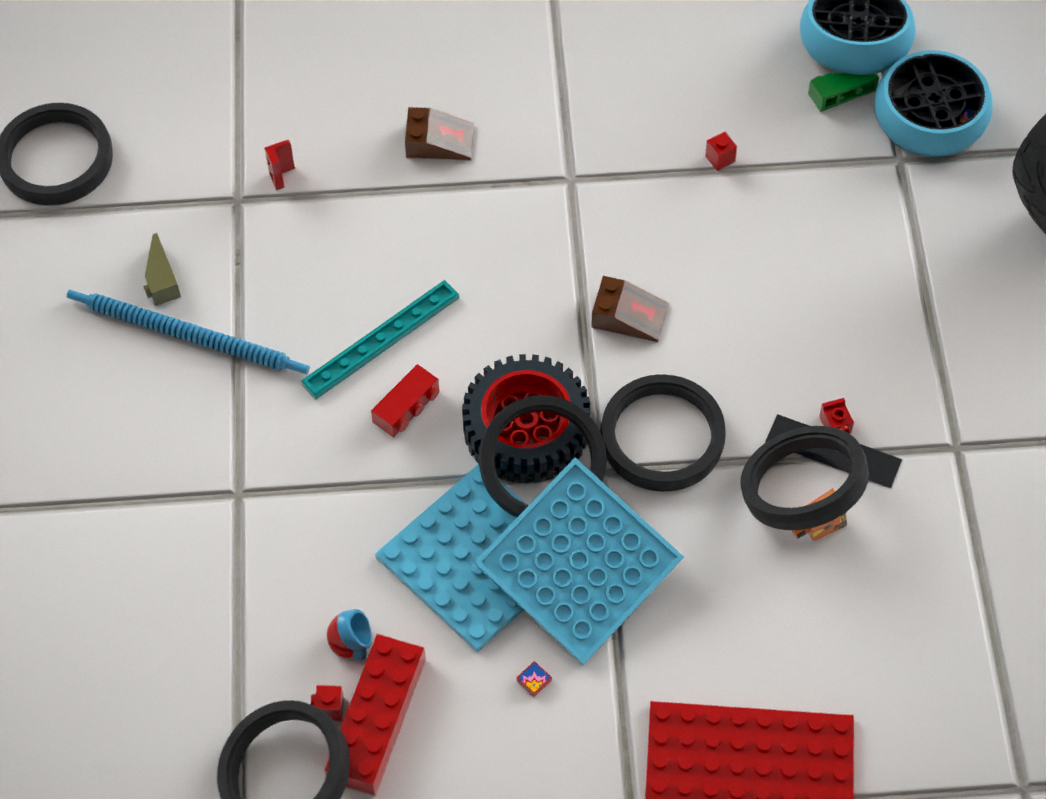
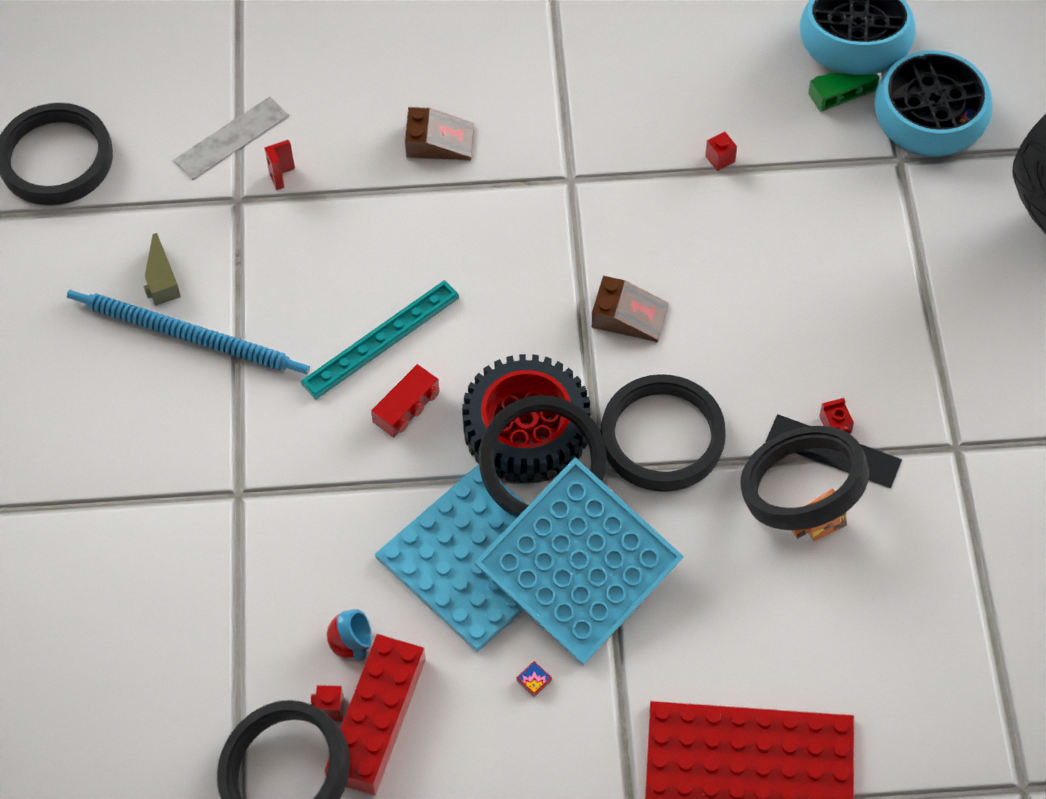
none -> flat silver sticker [173,97,289,180]

